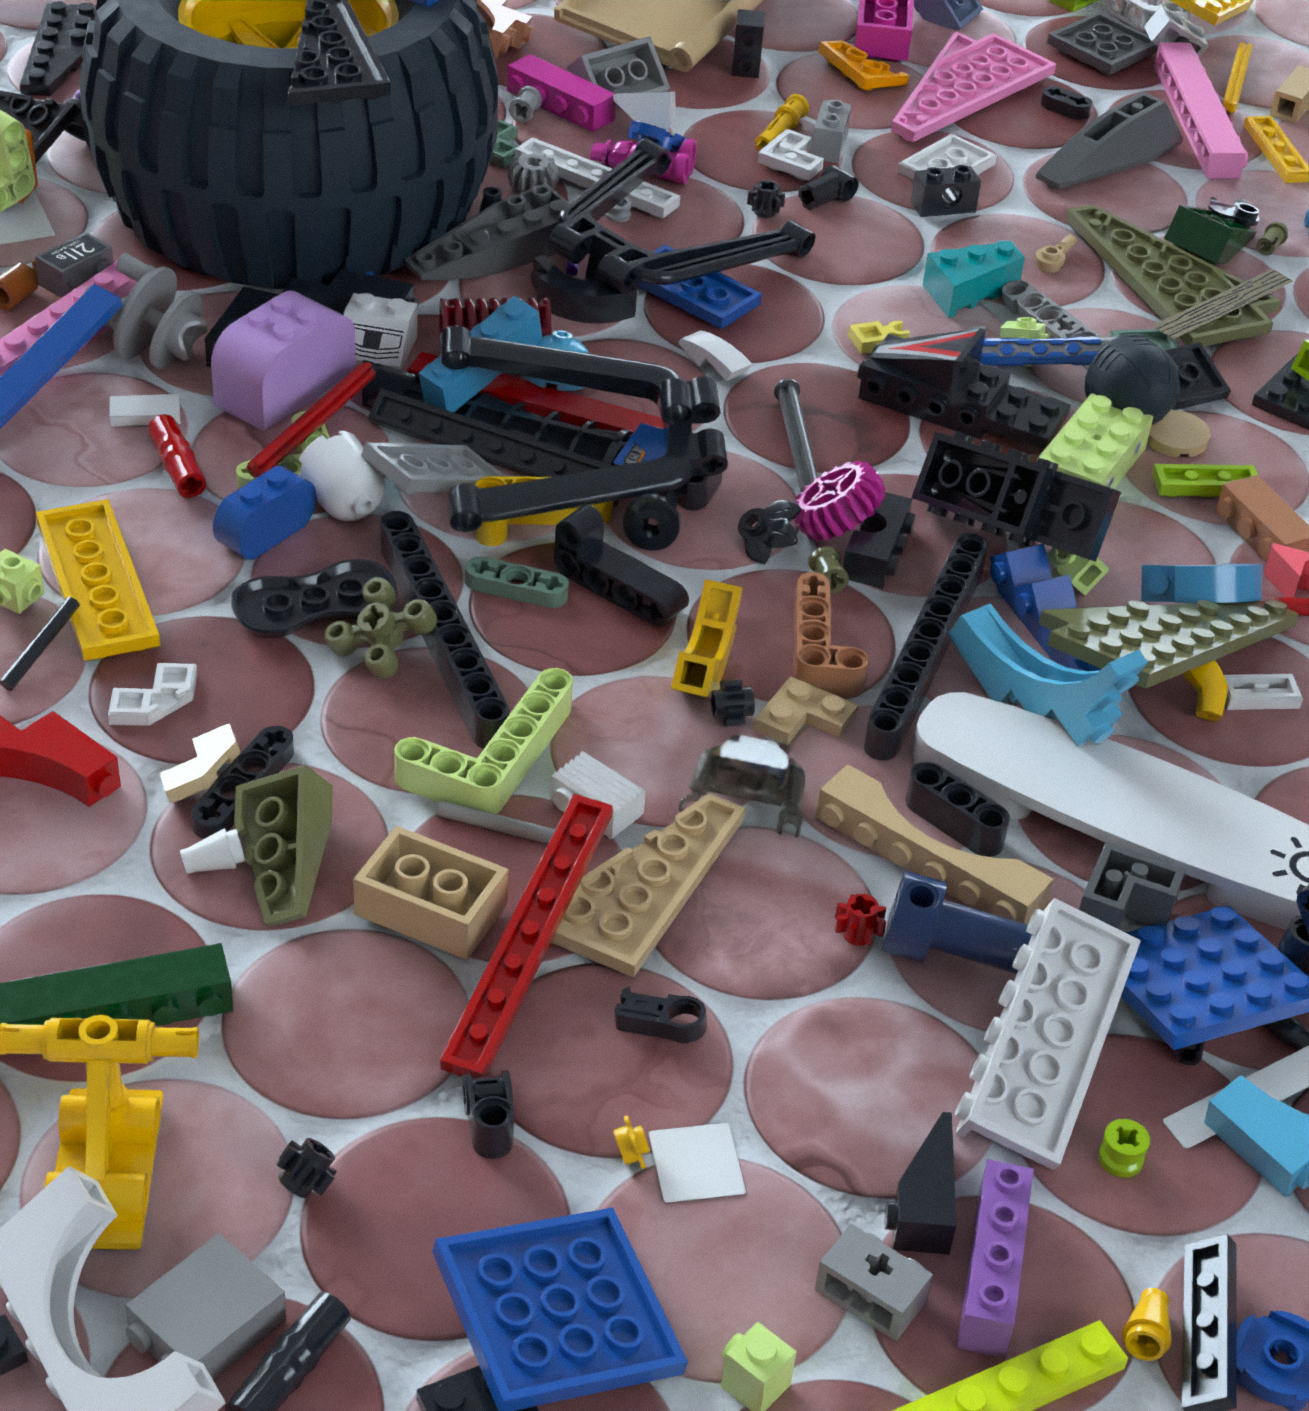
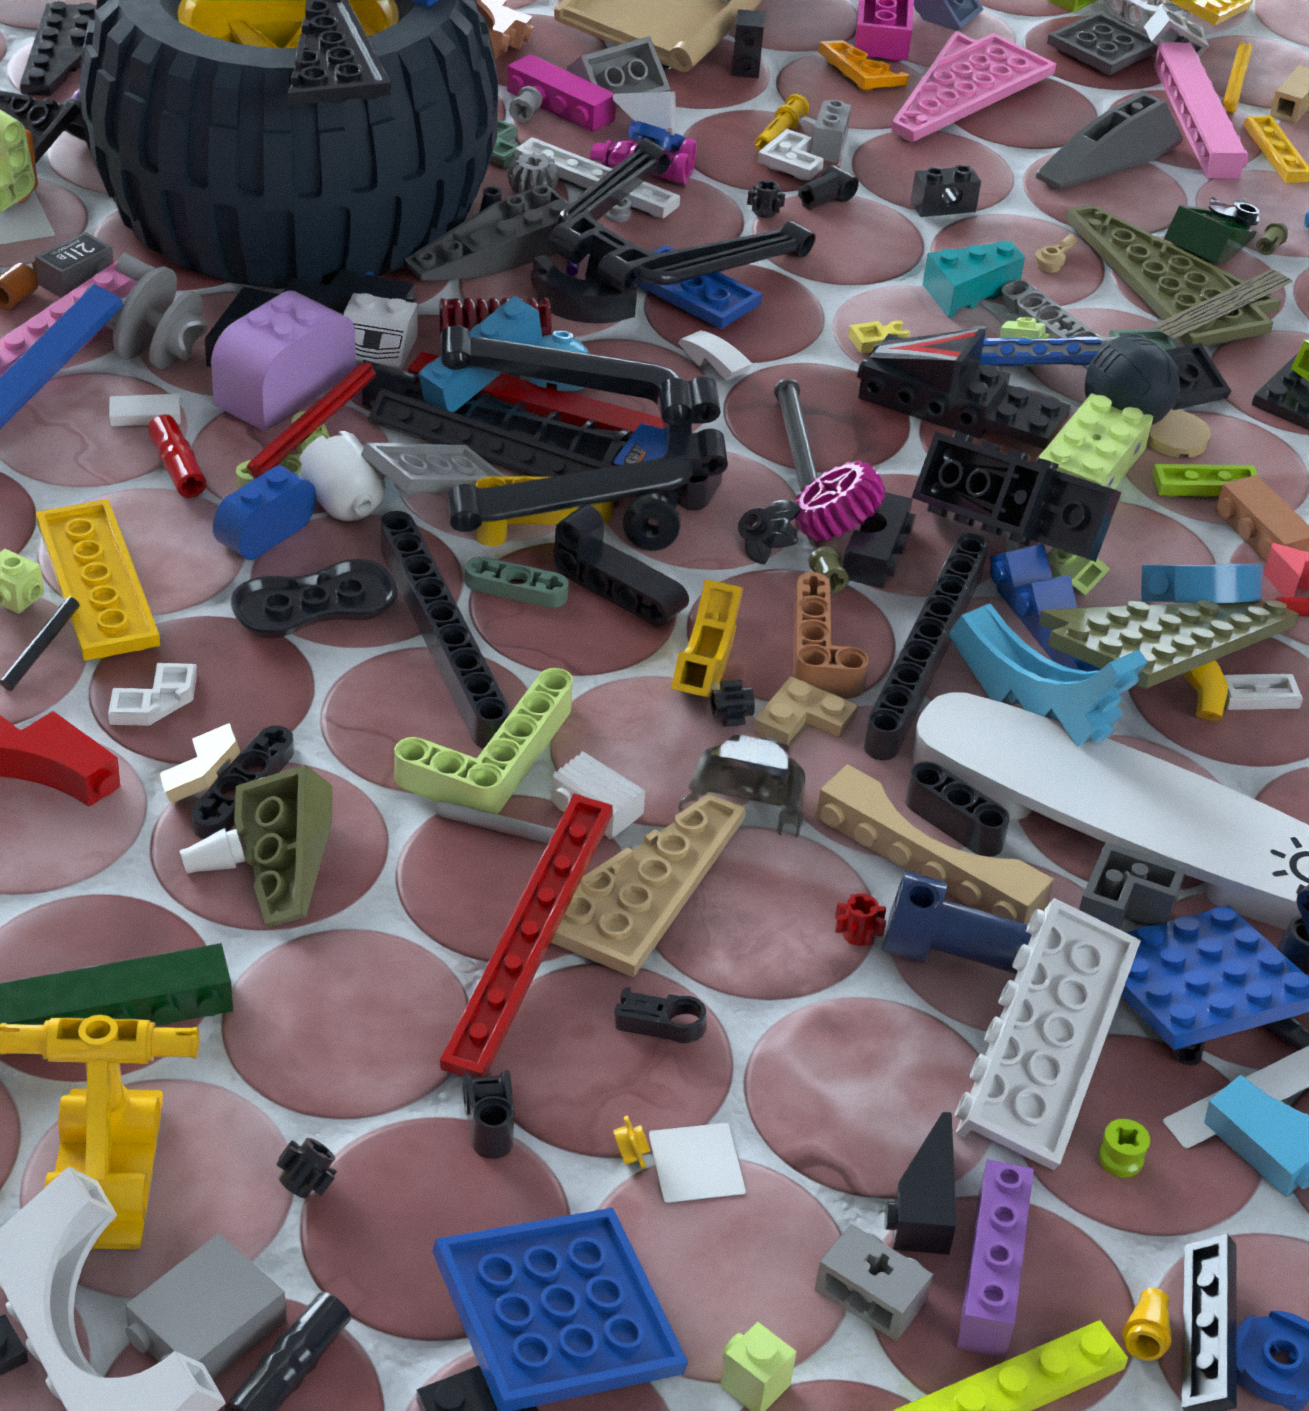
olive gear [324,577,437,679] -> none
tan brick [353,825,509,960] -> none
white tile [897,134,997,180] -> none
black beam [1041,86,1093,120] -> none

